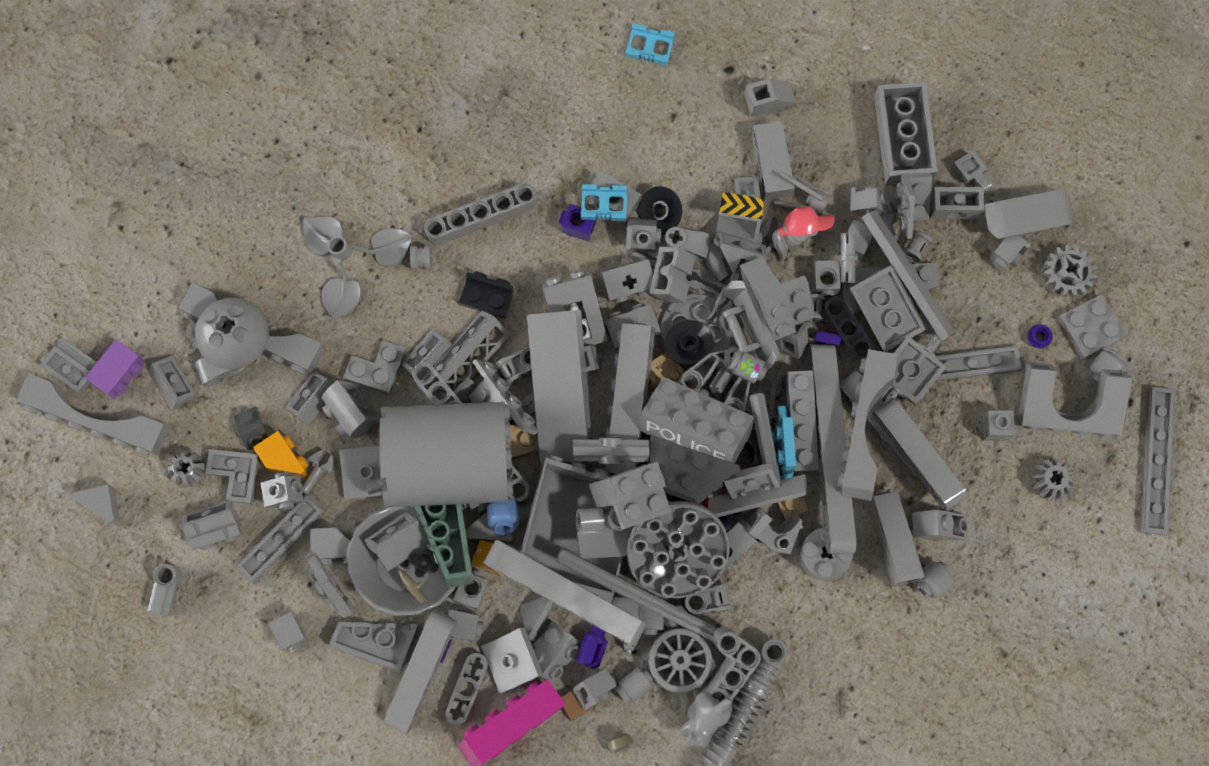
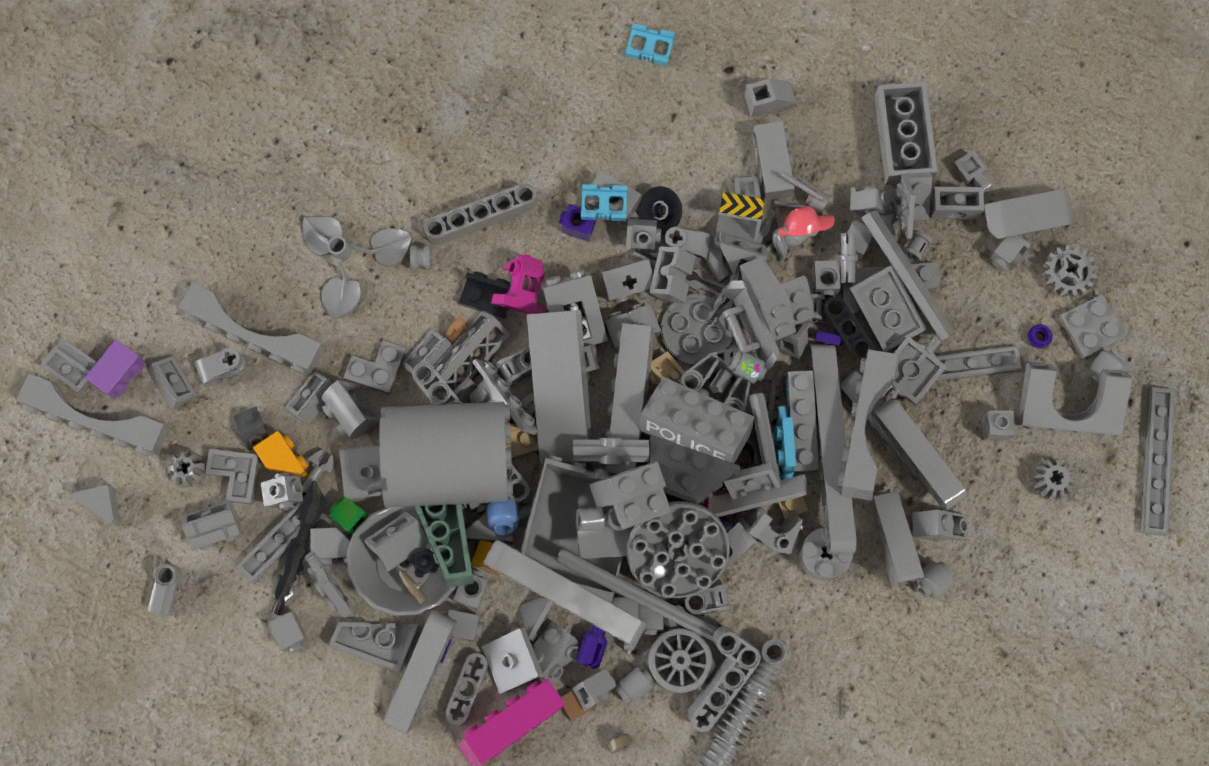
light grey piece [195,298,269,369] -> none
black dish [664,320,714,365] -> none
light grey animal [680,692,732,748] -> none
none -> black sword [271,481,327,615]
none -> green slope [330,497,369,535]
none -> medium nougat tile [445,316,467,344]
none -> dark pink tile [491,254,546,314]

